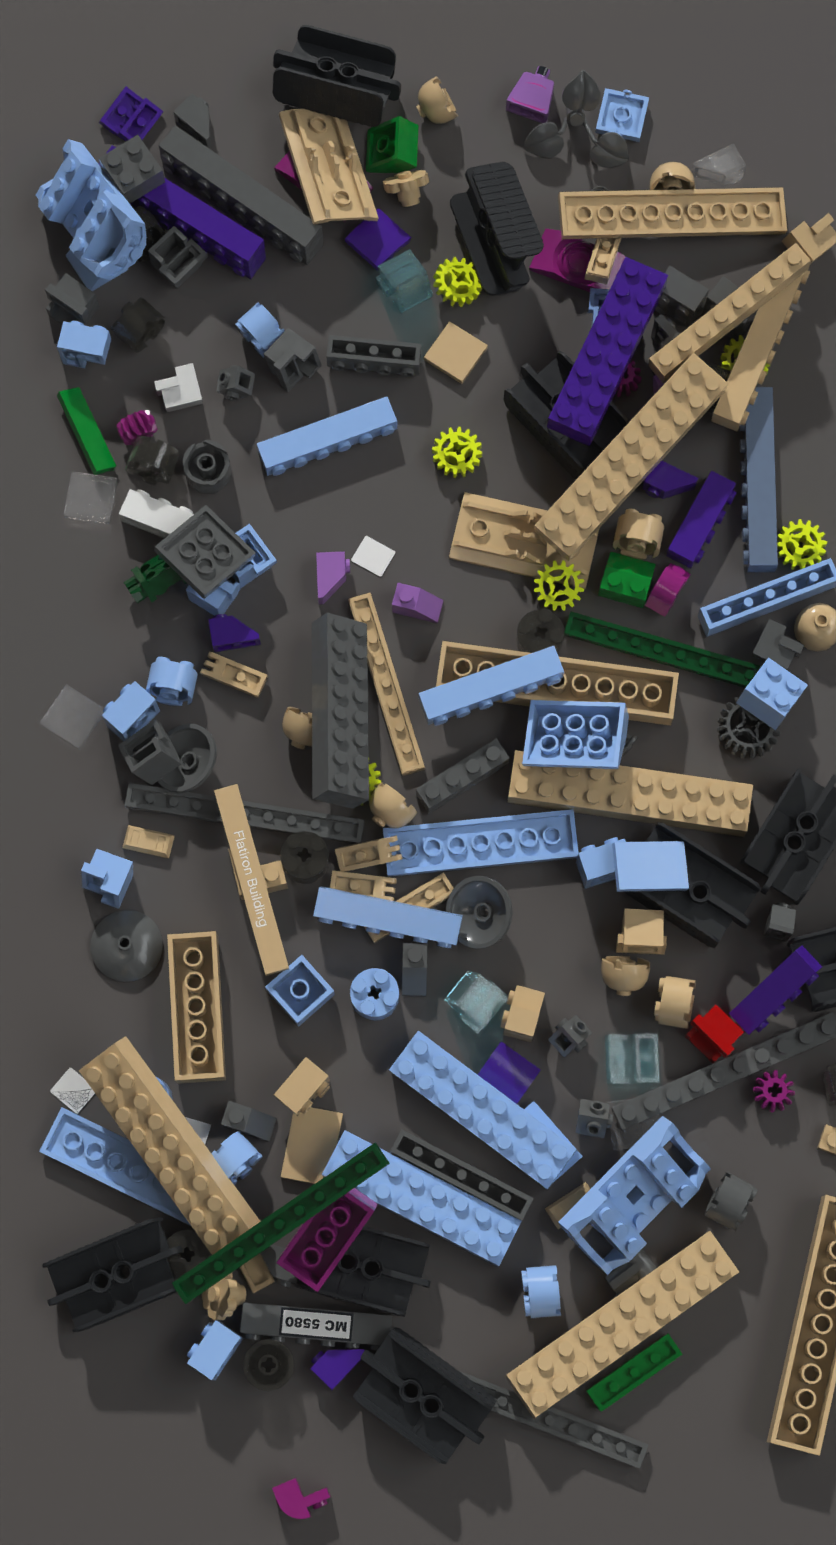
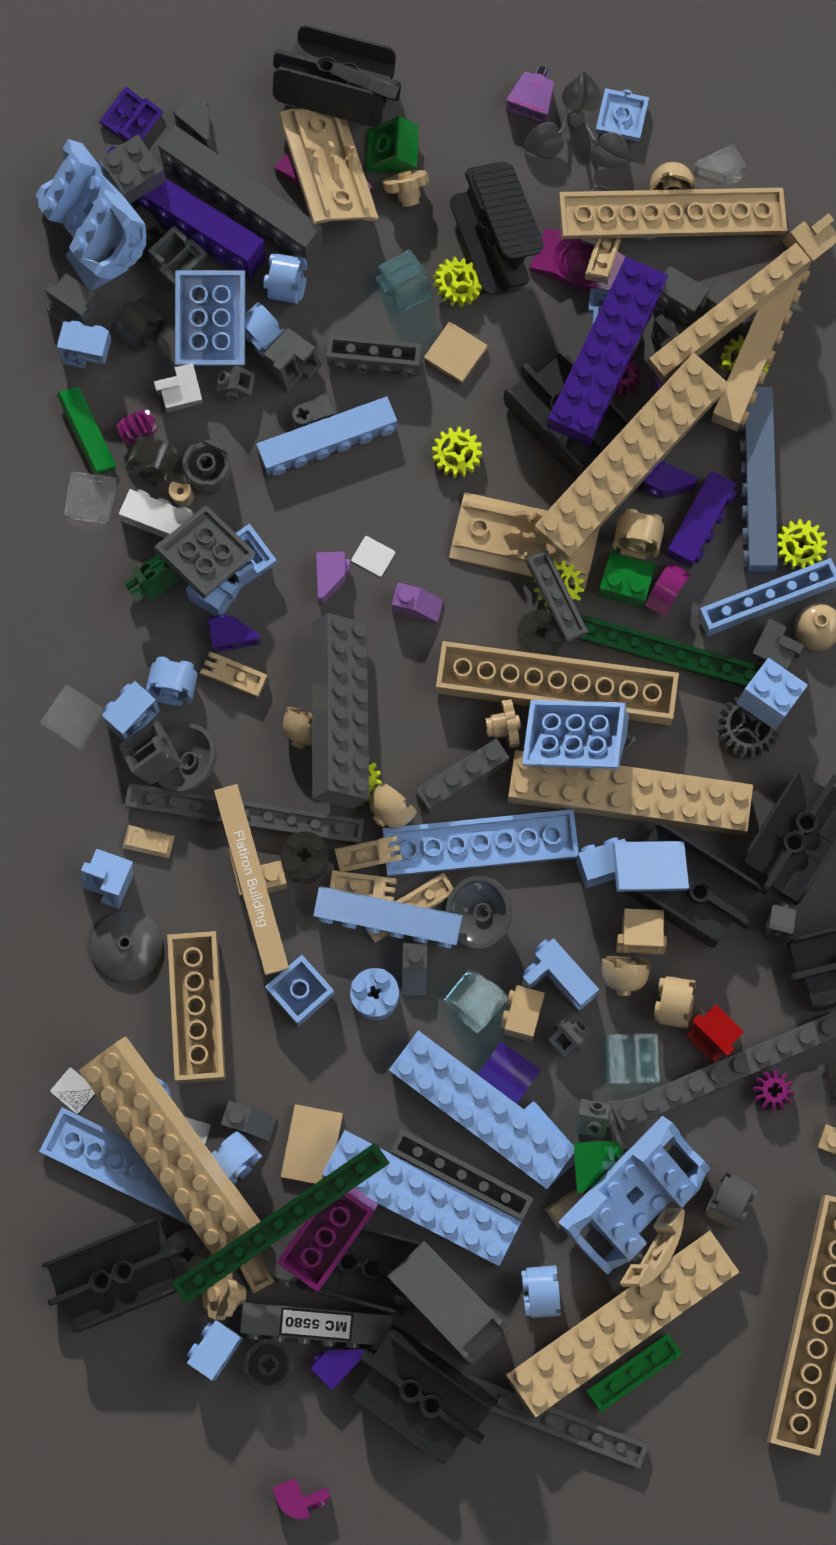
tan brick [274,1057,330,1116] -> none
dark purple slope [345,208,411,270] -> none
tan tile [348,592,425,776] -> none
tan cylinder [416,76,458,124] -> none
light blue brick [419,646,564,726] -> none
dark purple brick [729,946,822,1035] -> none
none -> tan piece [169,482,194,507]
none -> light blue slope [175,270,245,366]
none -> light blue brick [263,254,307,304]
none -> dark grey piece [292,394,337,429]
none -> dark grey piece [331,63,399,99]
none -> dark grey brick [387,1241,508,1368]
none -> tan plant [485,699,521,748]
none -> light blue brick [522,938,599,1012]
none -> dark grey tile [525,549,588,643]
none -> green slope [574,1141,624,1194]
none -> tan slope [620,1208,685,1287]

